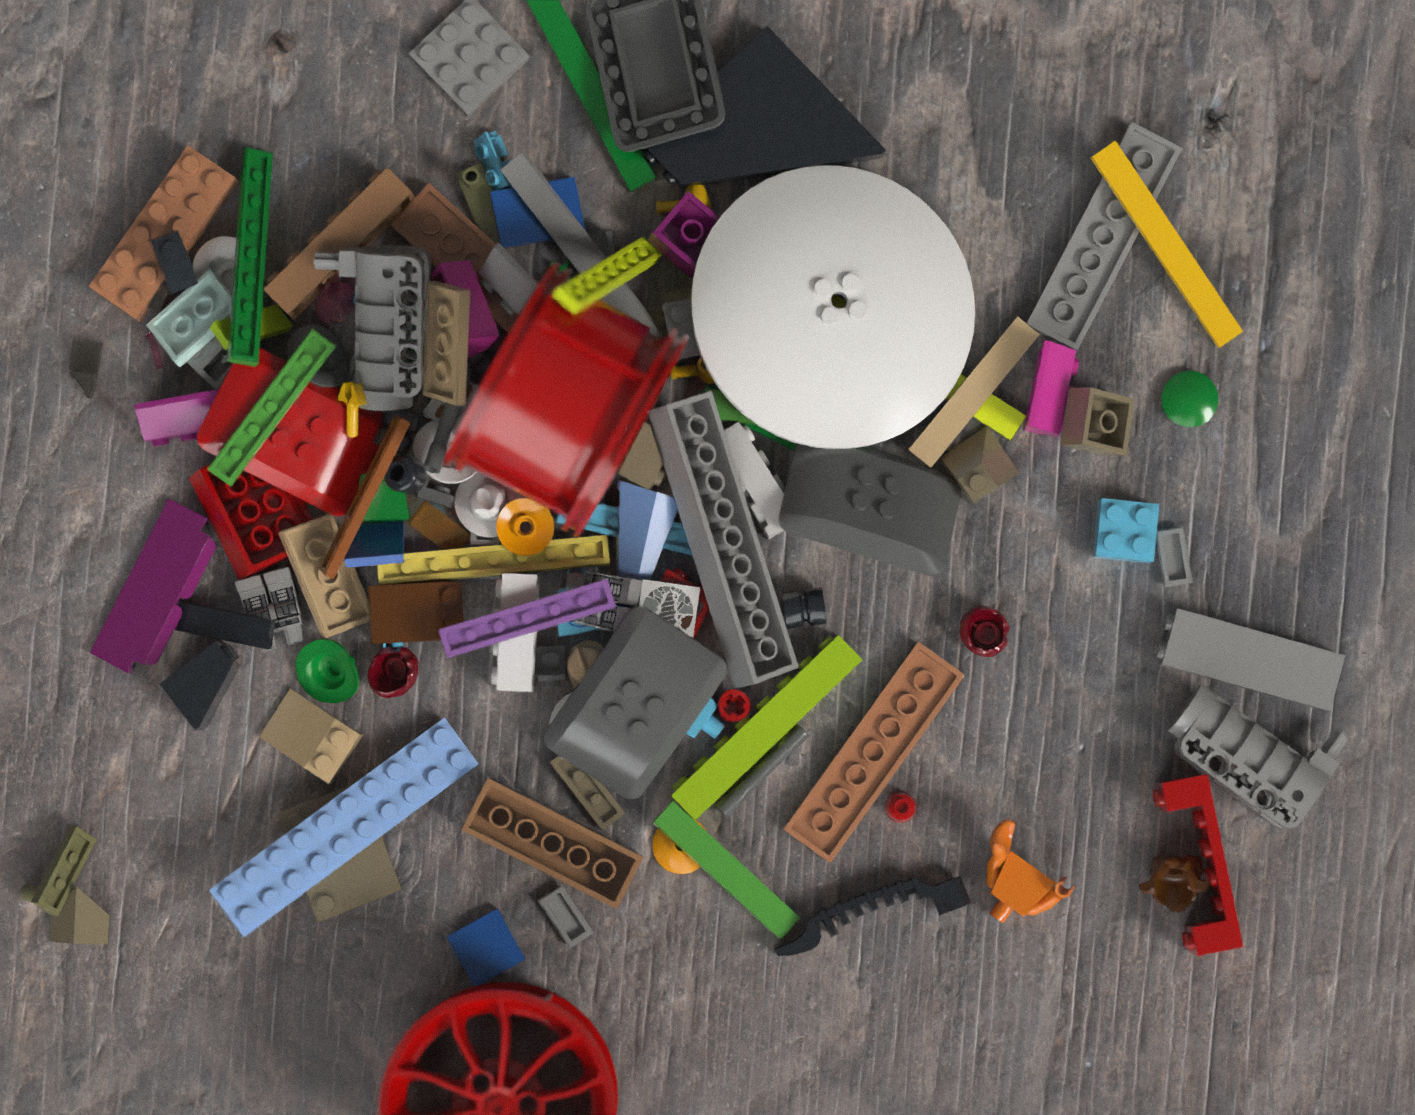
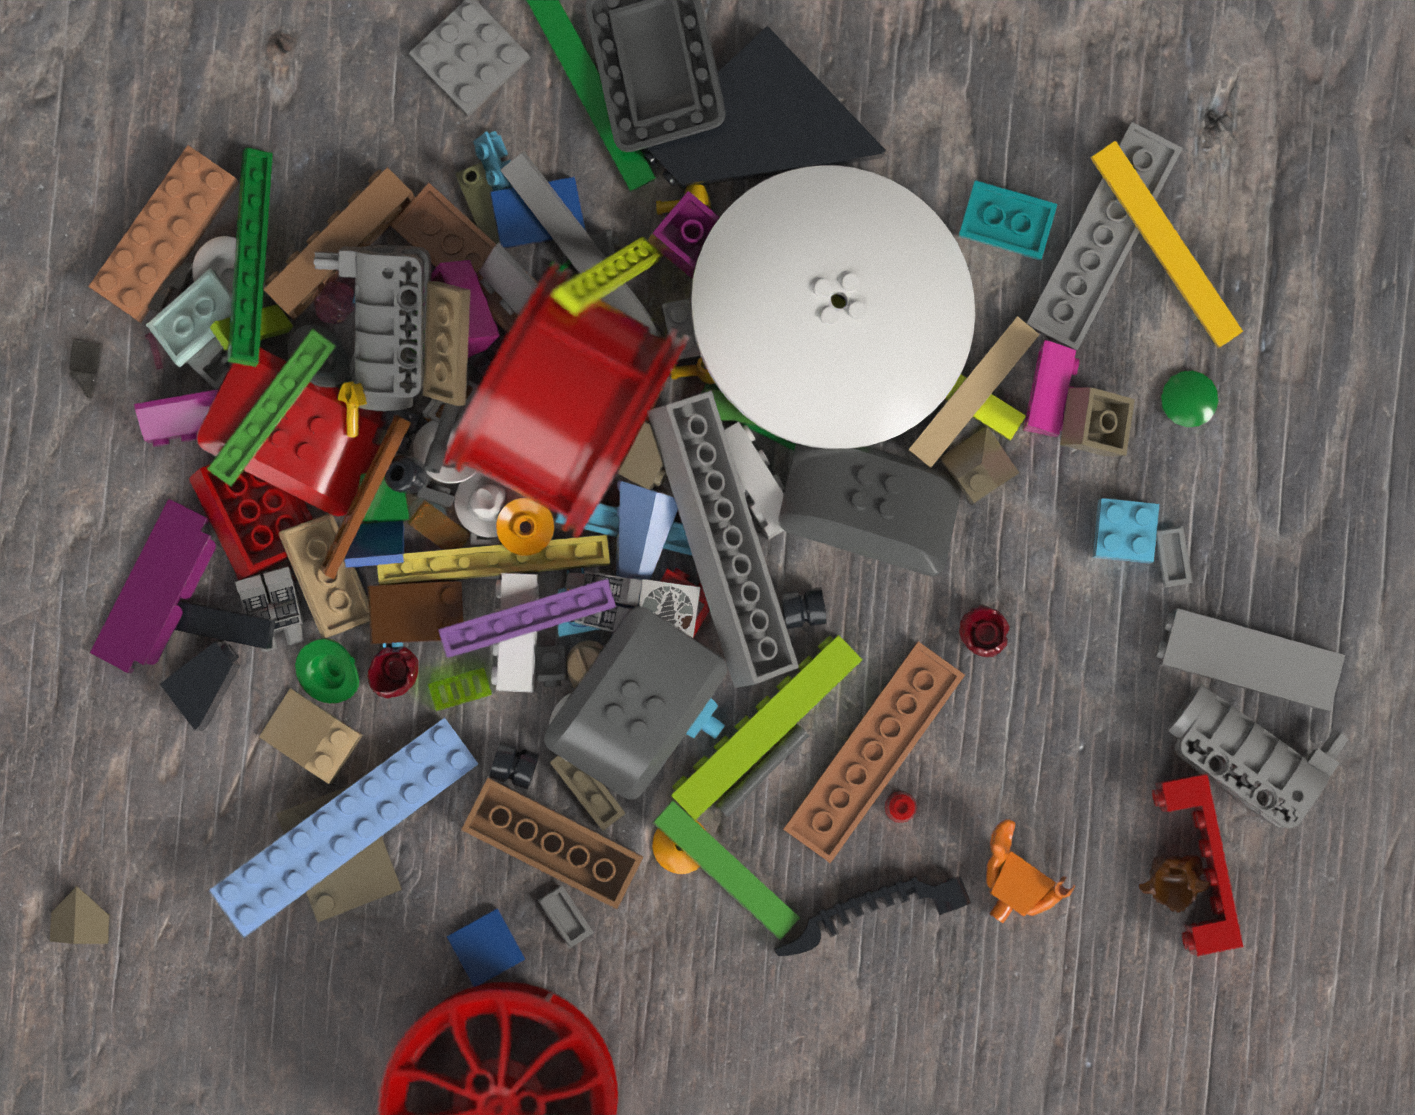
olive piece [20,825,97,917] -> none
black slope [148,230,198,294] -> none
red hat [718,689,750,723] -> none
none -> clear neon green slope [428,667,492,712]
none -> black wheel [489,742,539,790]
none -> teal plate [958,180,1058,260]

